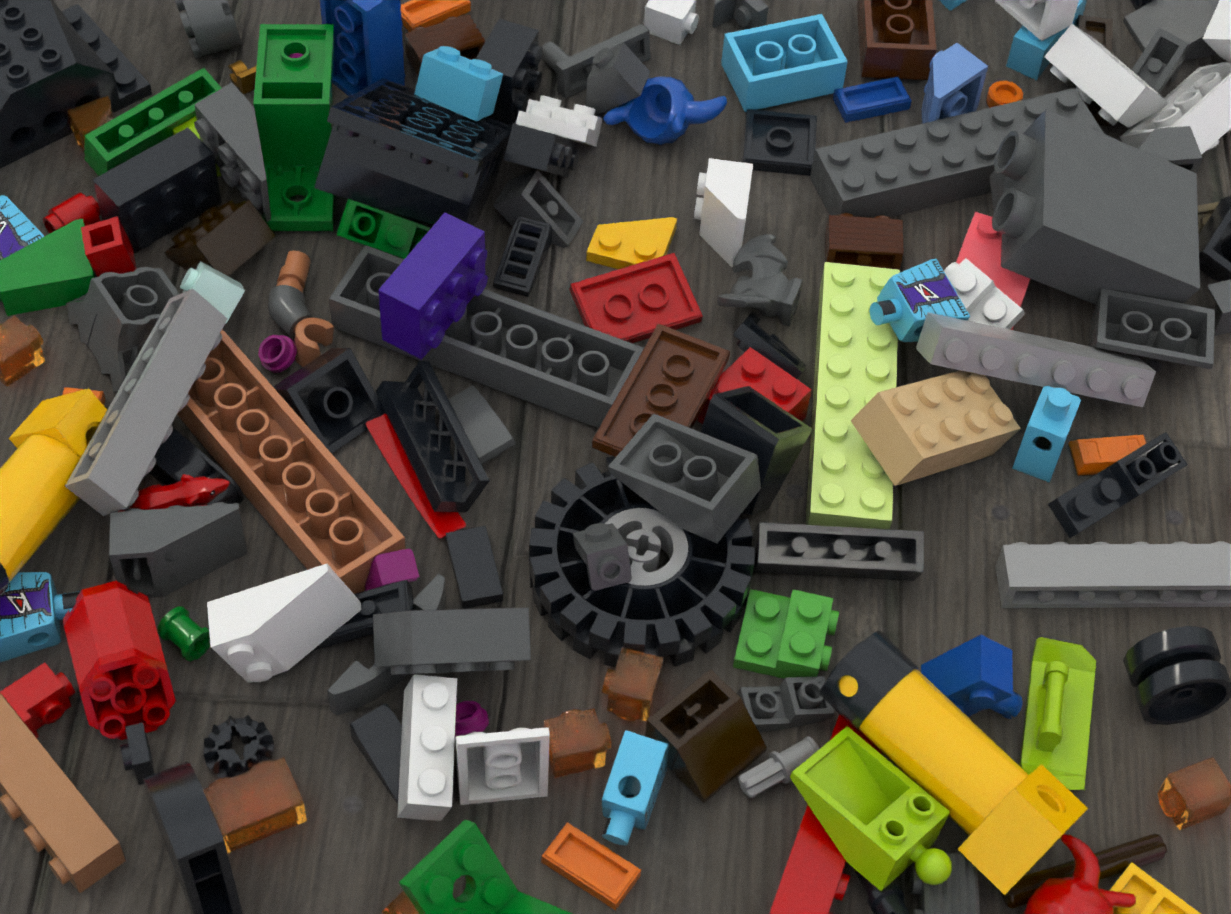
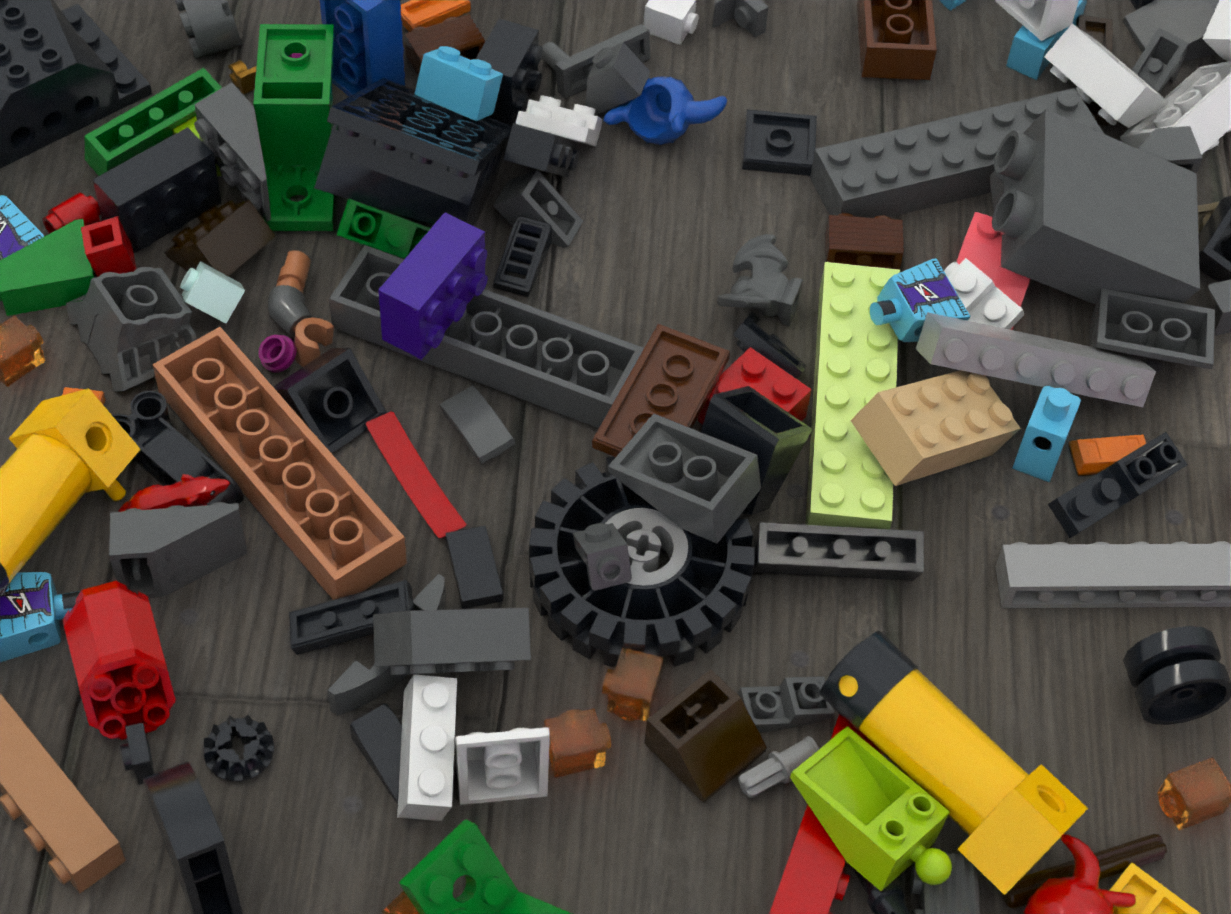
red brick [0,662,76,738] -> none
light grey brick [65,289,227,516] -> none
clear orange brick [67,96,114,154] -> none
green bush [157,606,211,662] -> none
clear orange brick [203,757,307,853] -> none
white slope [207,564,361,683] -> none
magenta slope [364,549,419,591] -> none
black fence [376,361,490,512] -> none
magenta plate [455,700,489,737] -> none
orange tile [541,822,641,911] -> none
red tile [569,253,703,343] -> none
yellow wing [586,217,678,269] -> none
medium azure torso [602,730,668,845] -> none
white slope [694,158,753,267] -> none
medium azure brick [721,14,848,112] -> none
bright green plate [733,589,839,679] -> none
blue tile [833,77,912,123] -> none
medium blue slope [921,43,988,124] -> none
blue brick [921,635,1023,719] -> none
orange tile [986,81,1023,108] -> none
lime piece [1019,637,1096,790] -> none

